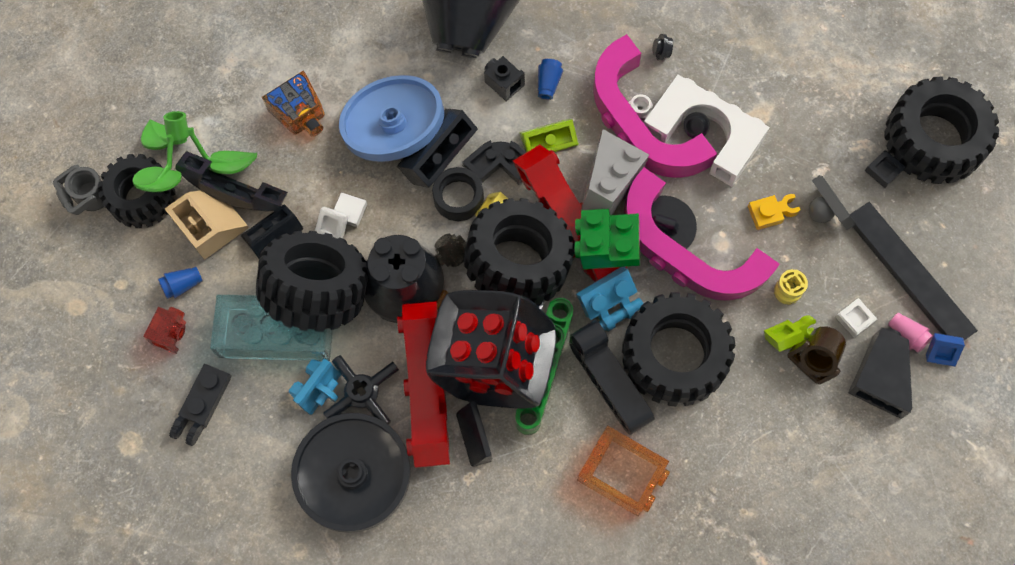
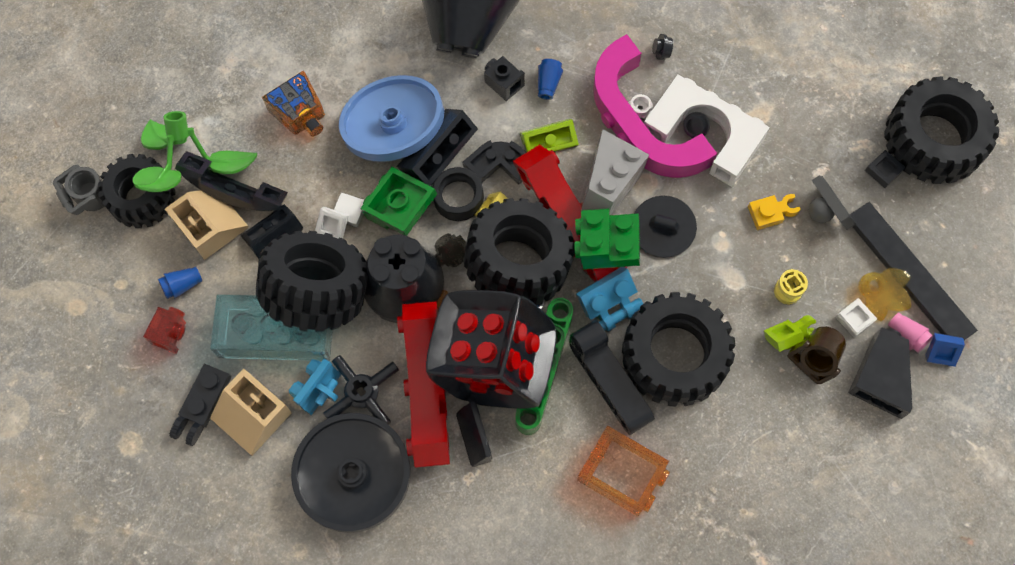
dark pink arch [624,167,780,301] -> none
none -> tan slope [210,368,292,456]
none -> green plate [360,167,437,236]
none -> clear yellow plate [858,268,911,321]

